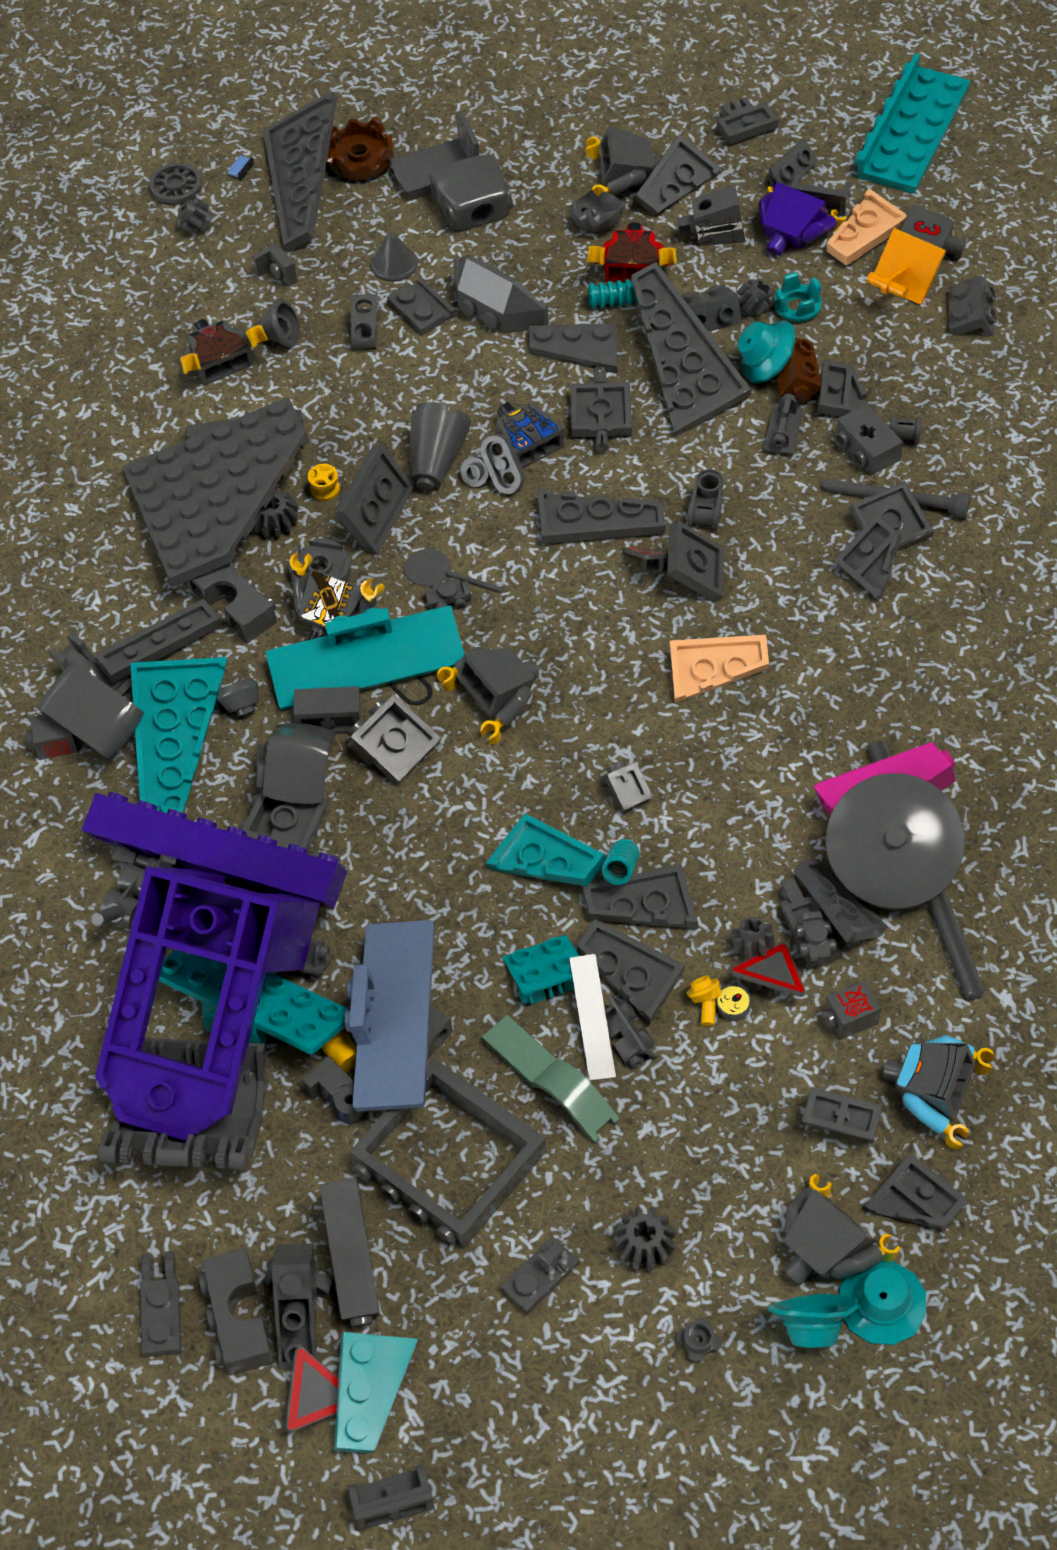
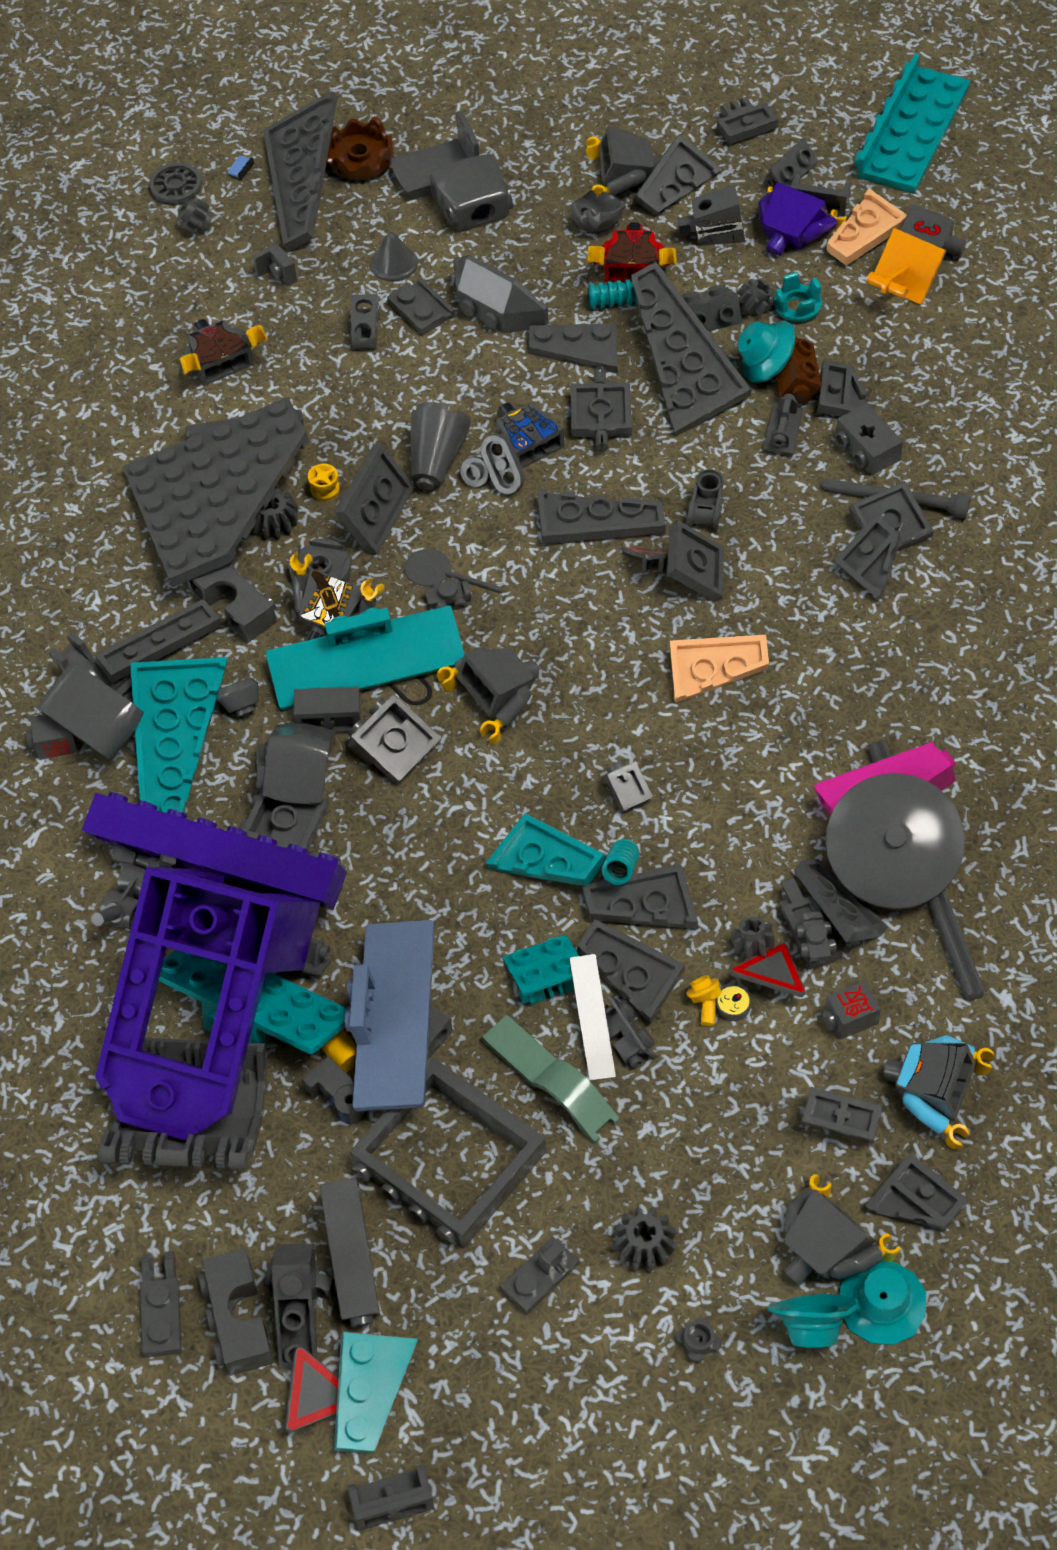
dark grey hat [253,299,300,347] -> none
dark grey bush [889,415,921,444] -> none
dark grey bracket [949,275,997,336] -> none

